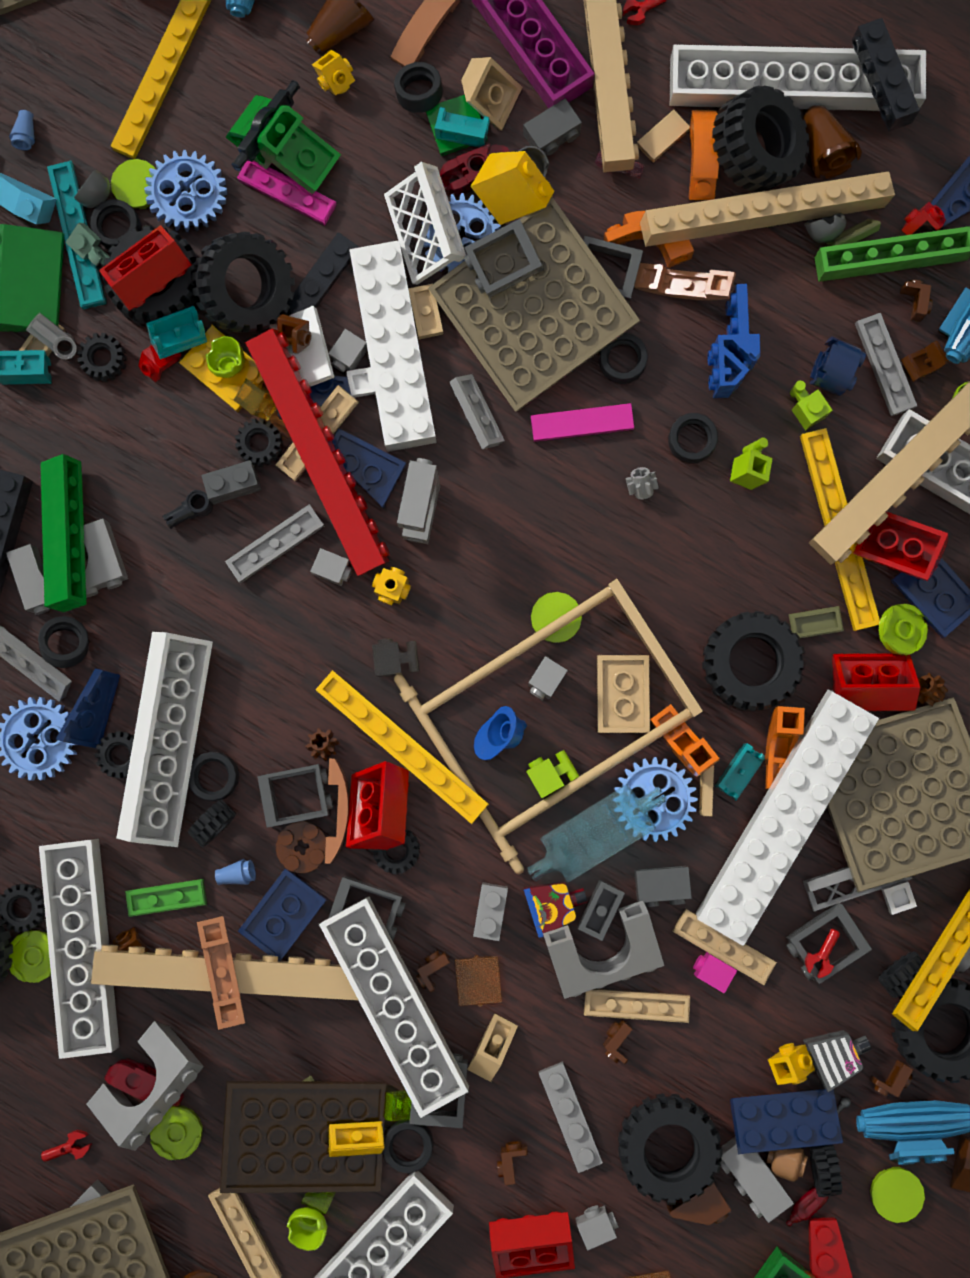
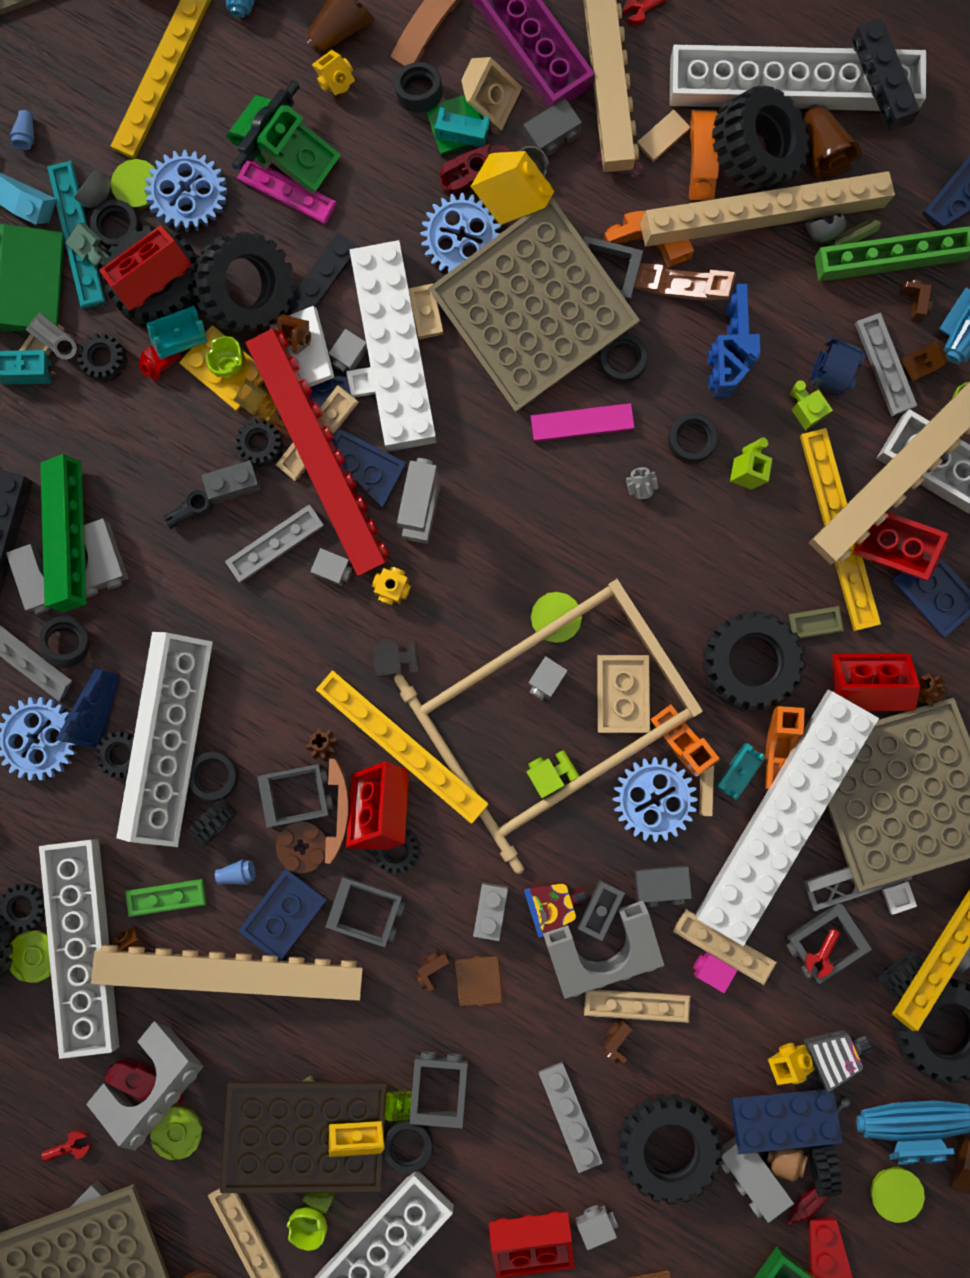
nougat slope [197,916,245,1030] -> none
white brick [319,897,469,1118] -> none
white fence [384,162,466,285] -> none
light grey plate [450,374,505,449] -> none
dark grey window [464,219,544,298] -> none
tan slope [467,1014,518,1082] -> none
blue piece [474,706,527,760] -> none
reddish brown bracket [497,1141,528,1185] -> none
clear light blue plate [527,783,667,882] -> none
reddish brown slope [667,1183,732,1226] -> none
reddish brown bracket [869,1059,913,1097] -> none
lime tile [878,604,928,655] -> none
red bracket [902,202,946,235] -> none

